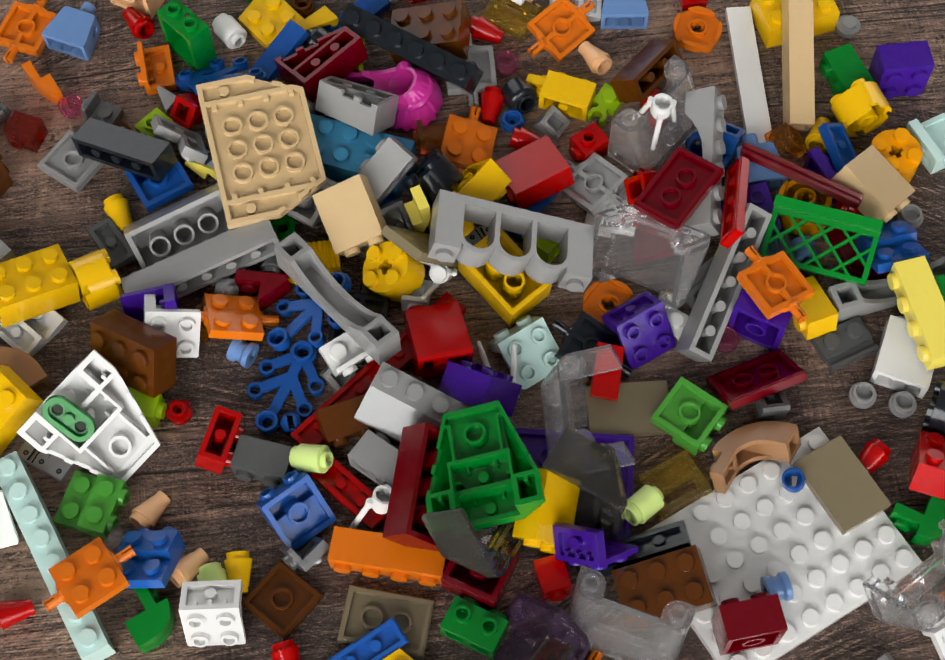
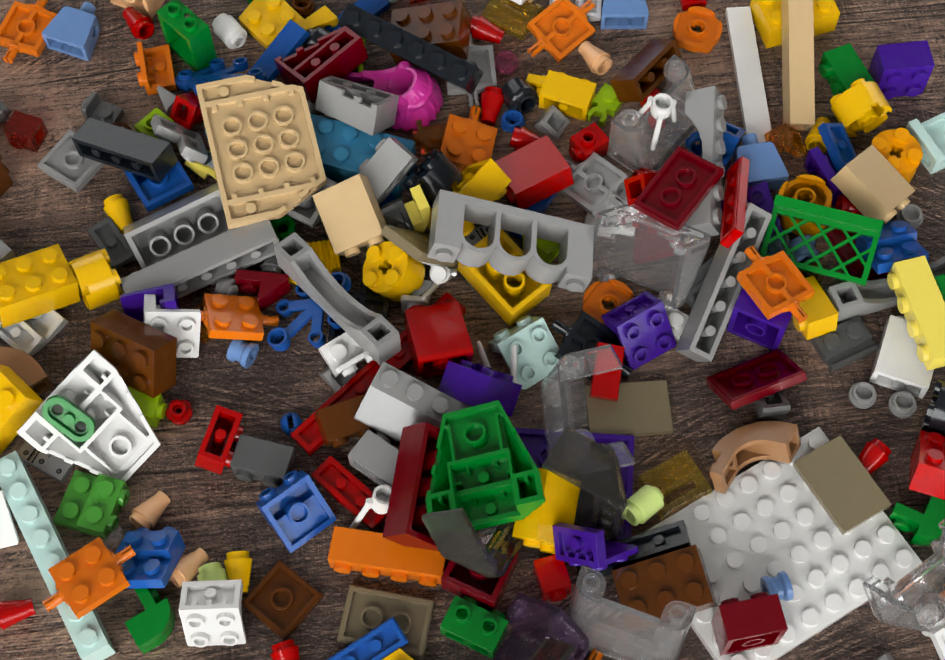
orange slope [21,61,67,107] -> none
clear pink plate [58,94,83,119] -> none
blue plant [247,340,325,435] -> none
flat silver bracket [279,536,330,572] -> none
yellowish green brick [289,443,334,473] -> none
bright green plate [650,376,728,456] -> none
clear pink plate [717,327,739,353] -> none
dark red axle [740,142,864,208] -> none
blue hinge [781,468,805,493] -> none
light grey plate [836,15,861,38] -> none

